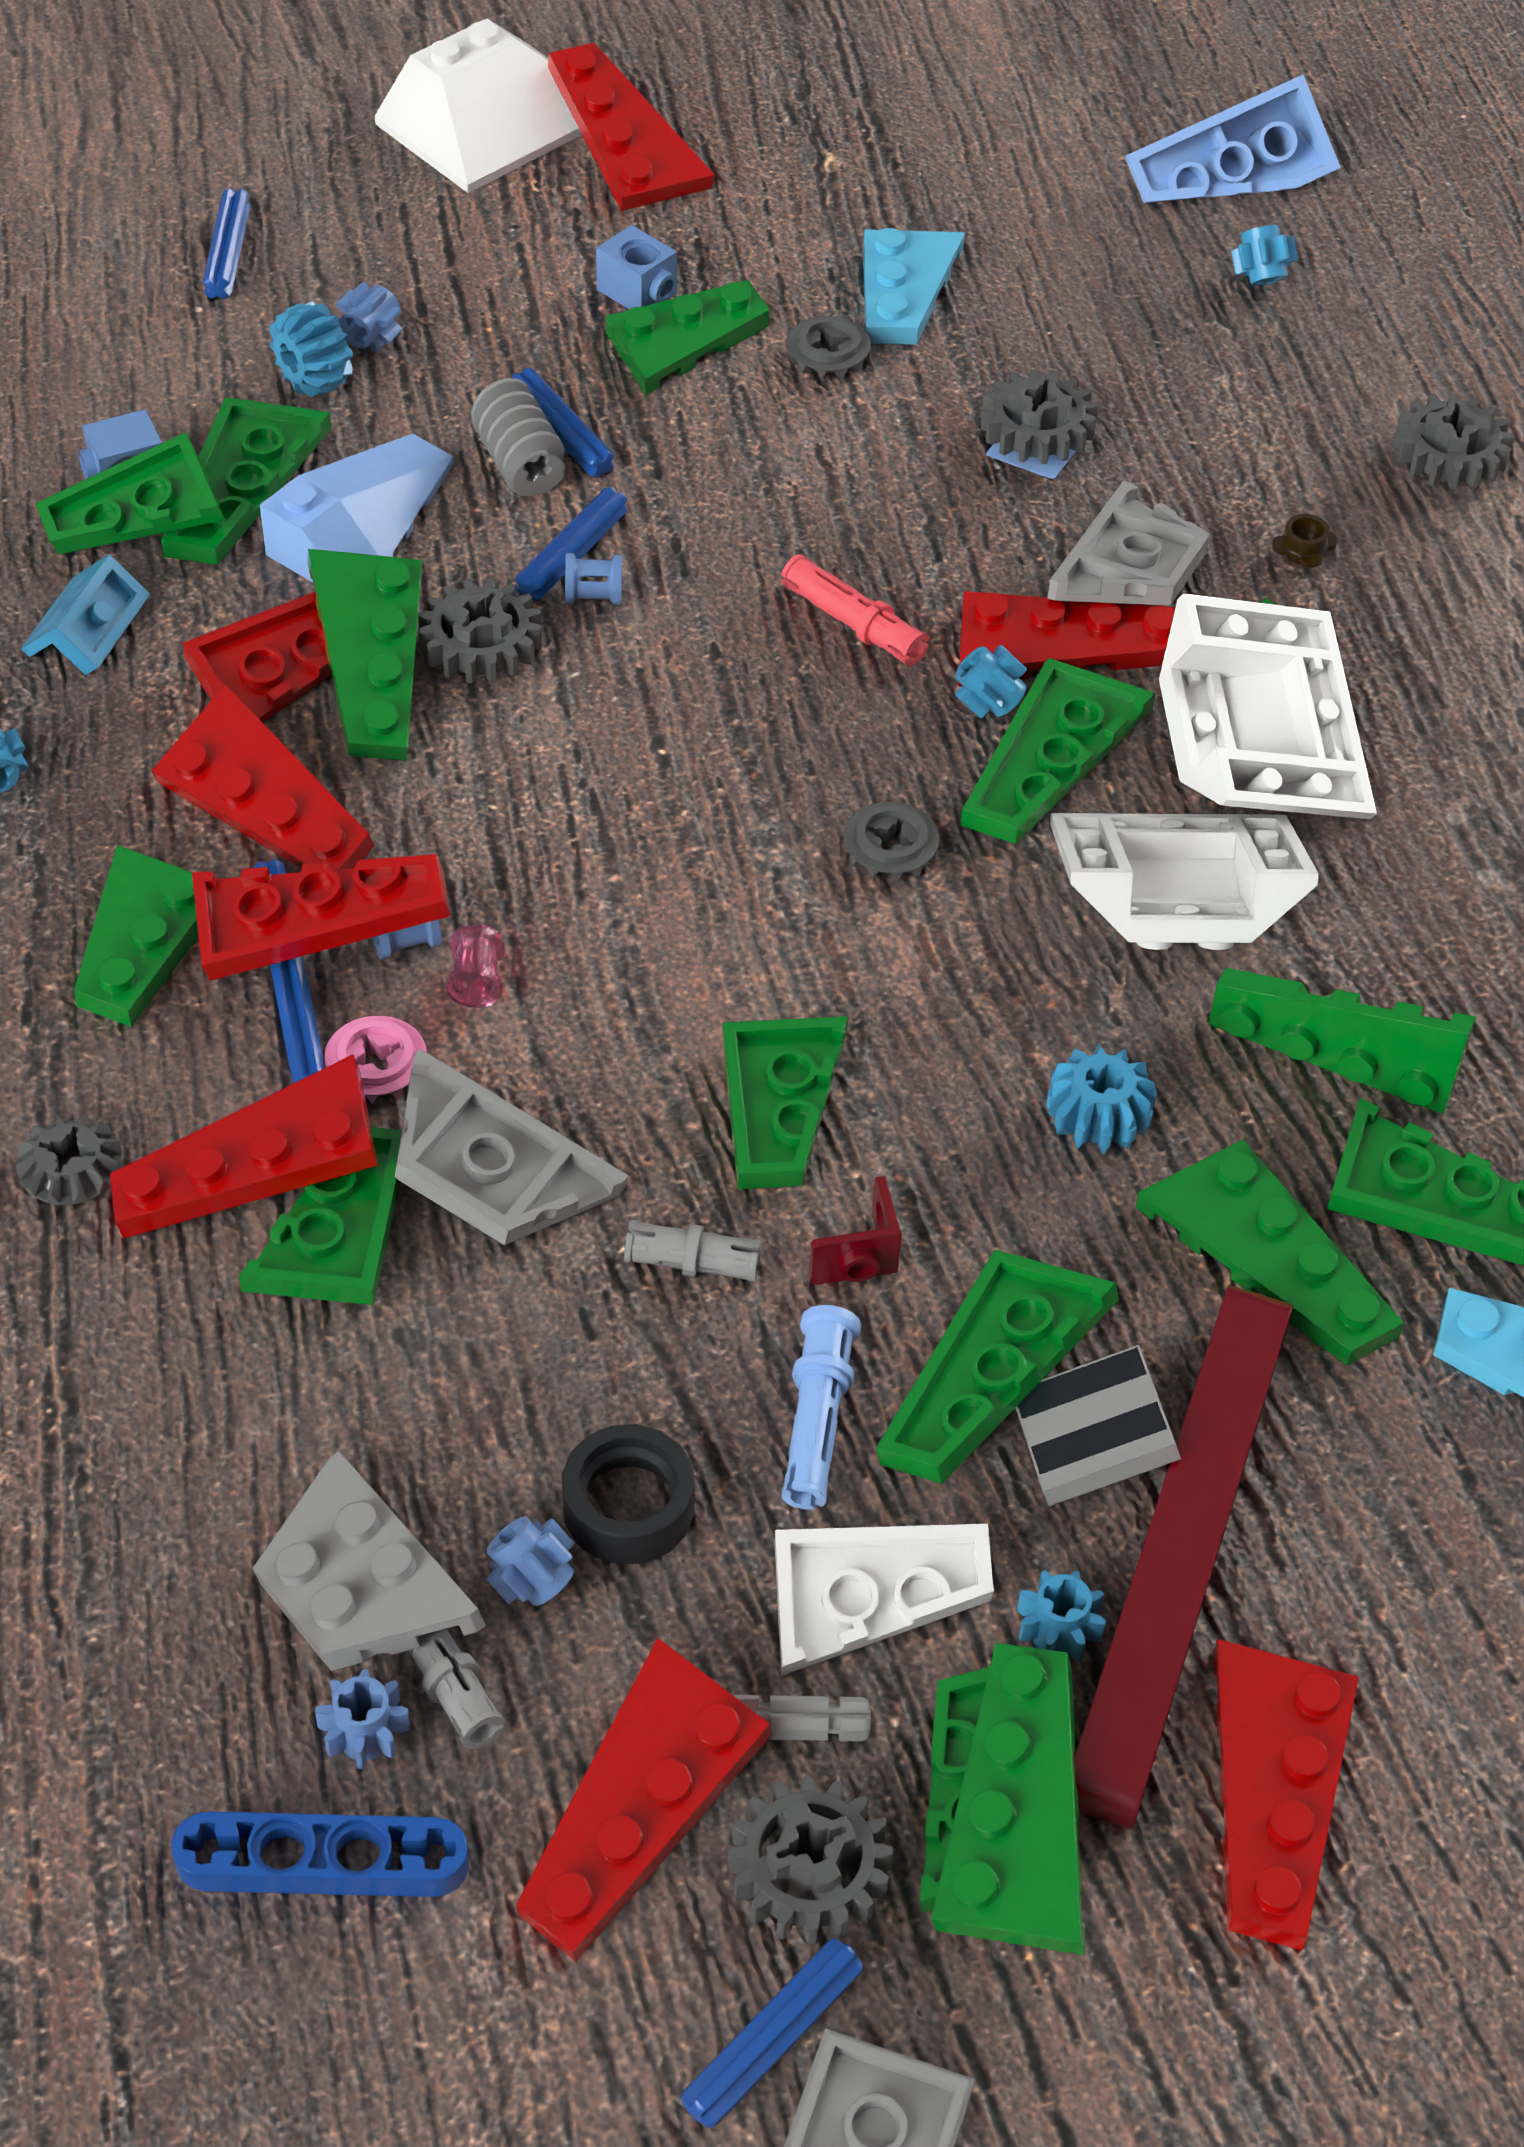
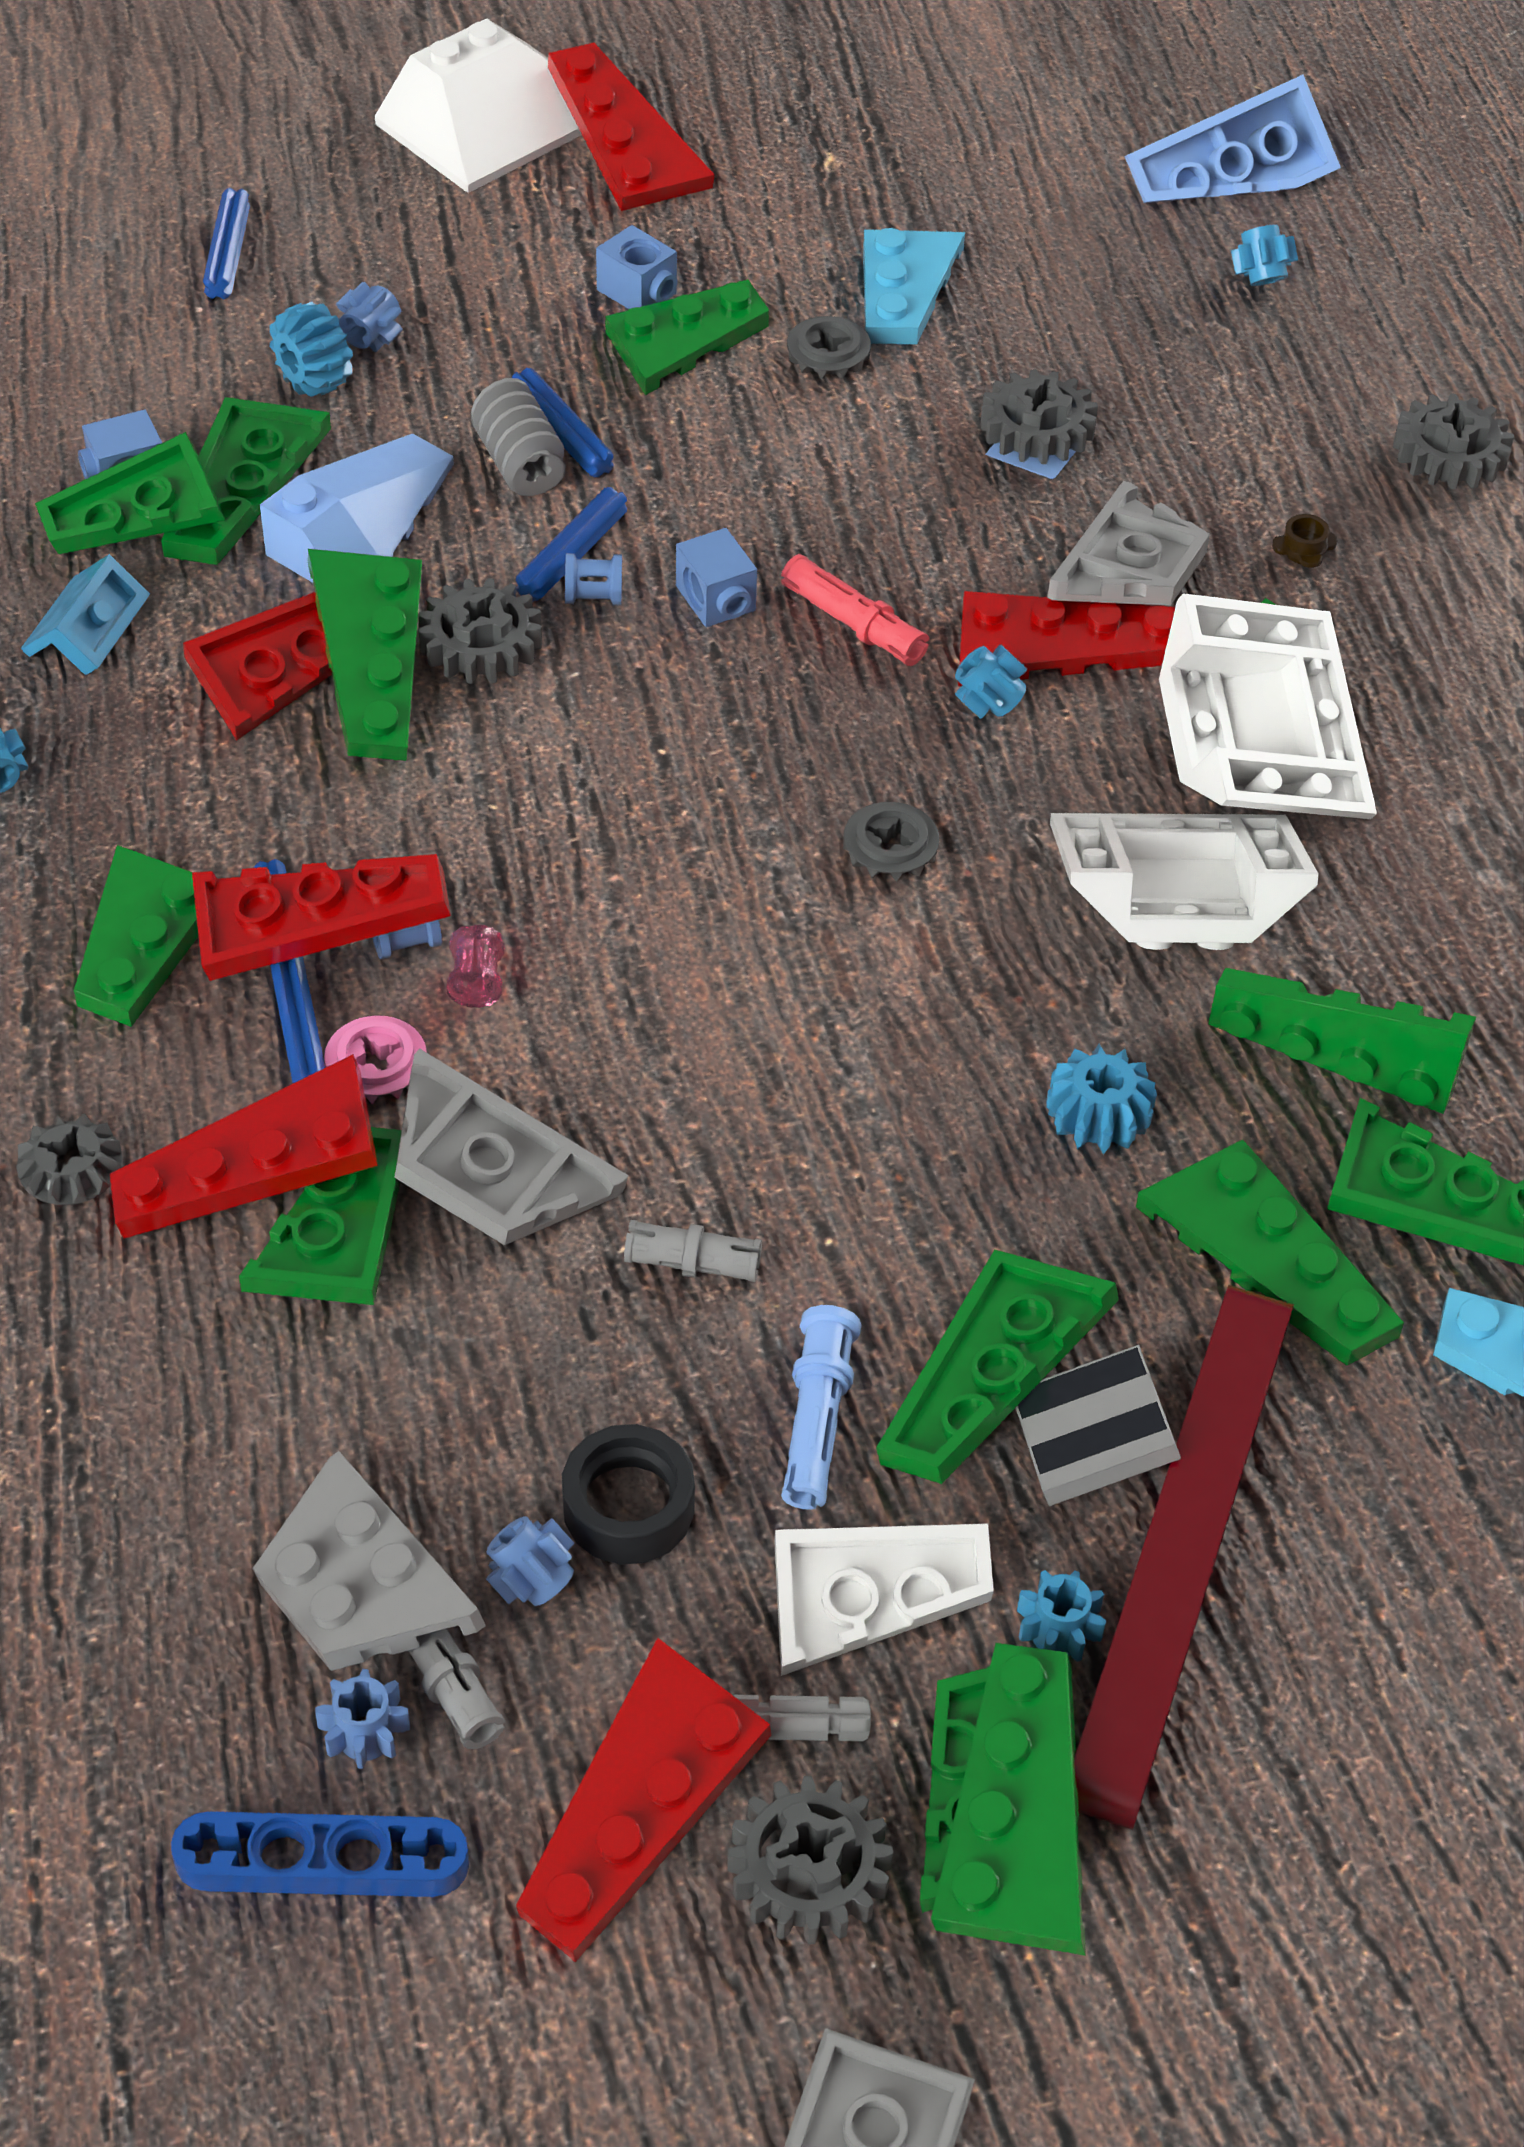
red wing [151,684,375,870] -> none
blue axle [681,1938,863,2128] -> none
green wing [722,1016,848,1190] -> none
dark red bracket [809,1176,902,1285] -> none
green wing [960,658,1155,844] -> none
red wing [1213,1639,1359,1951] -> none
none -> medium blue brick [676,528,757,627]

